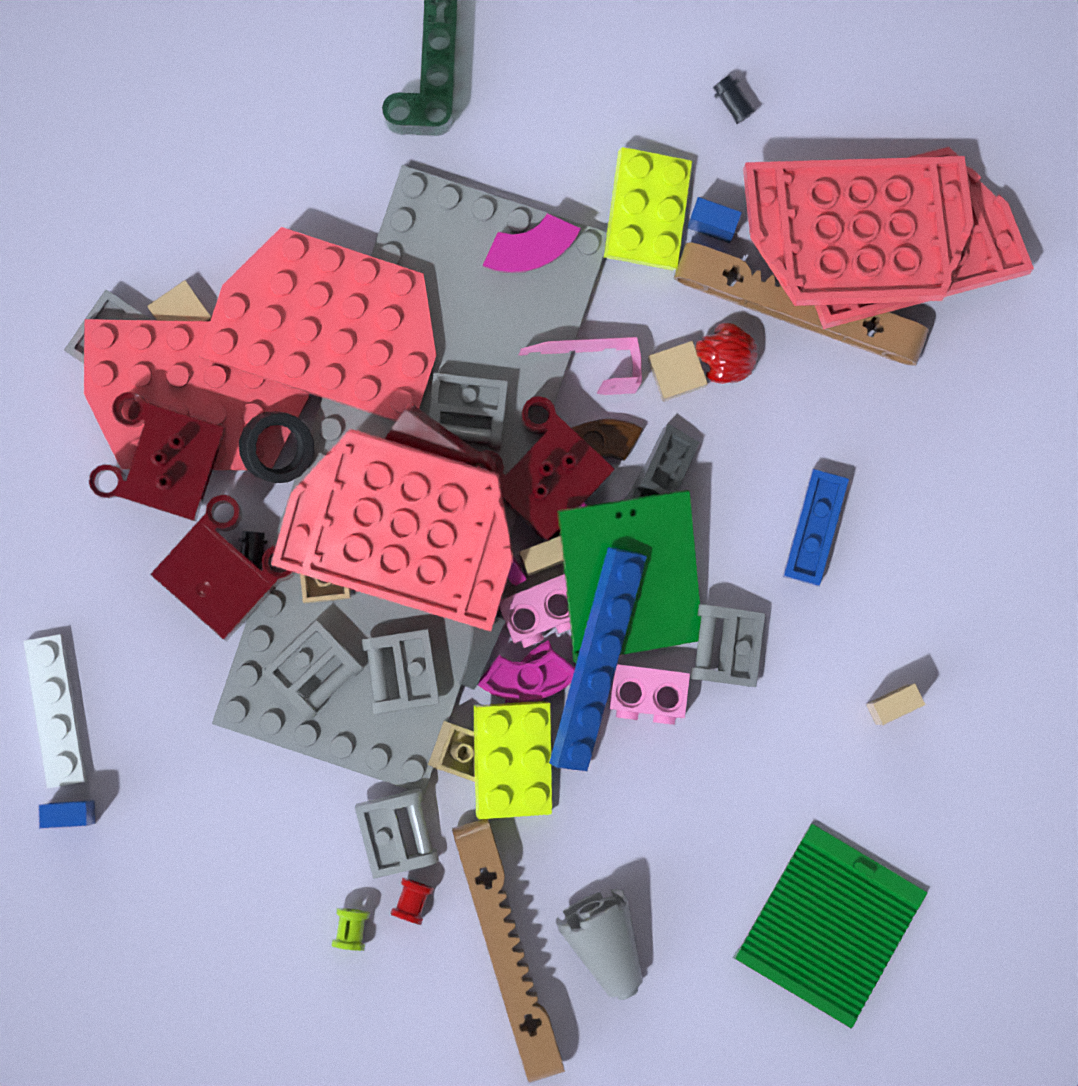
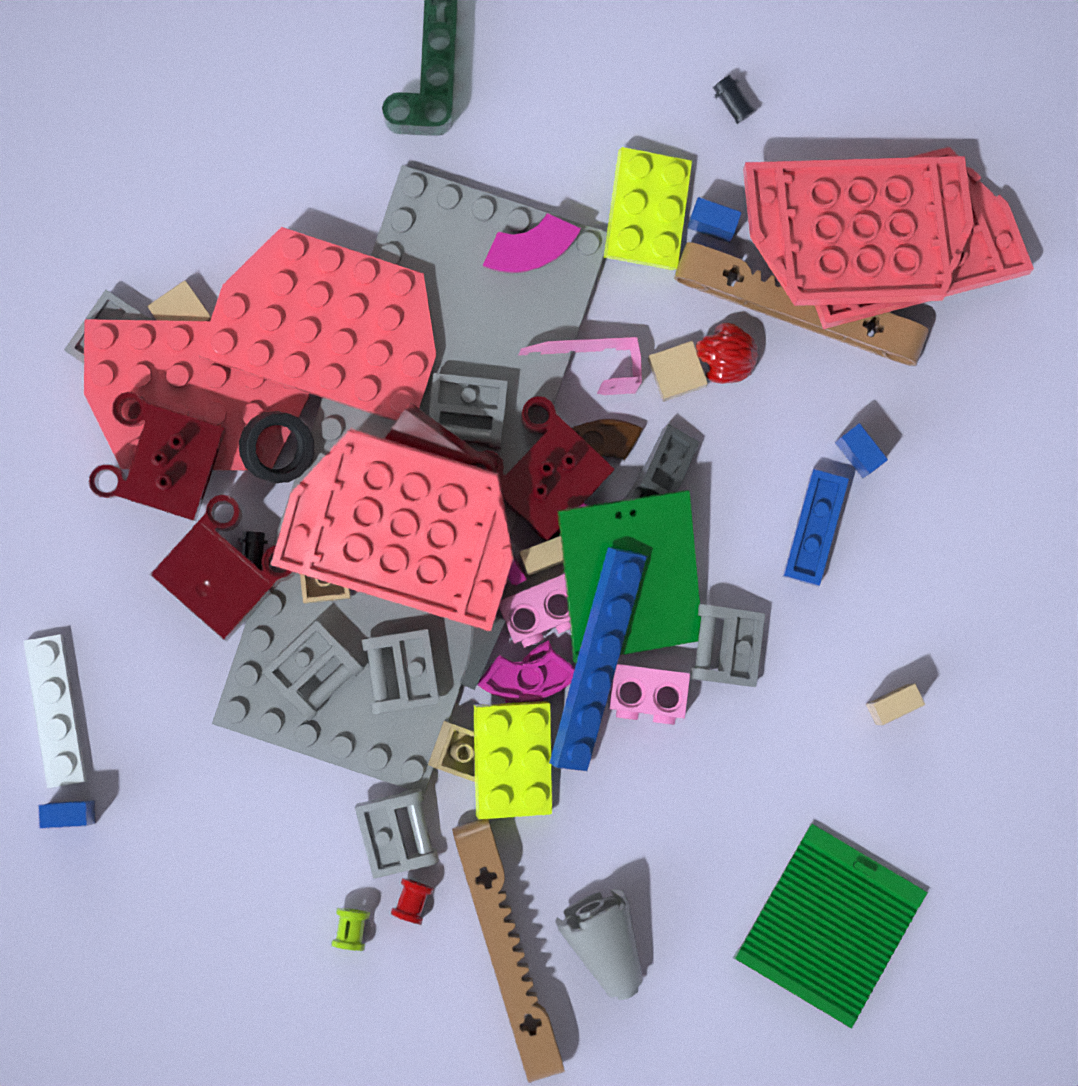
none -> blue piece [835,423,888,479]

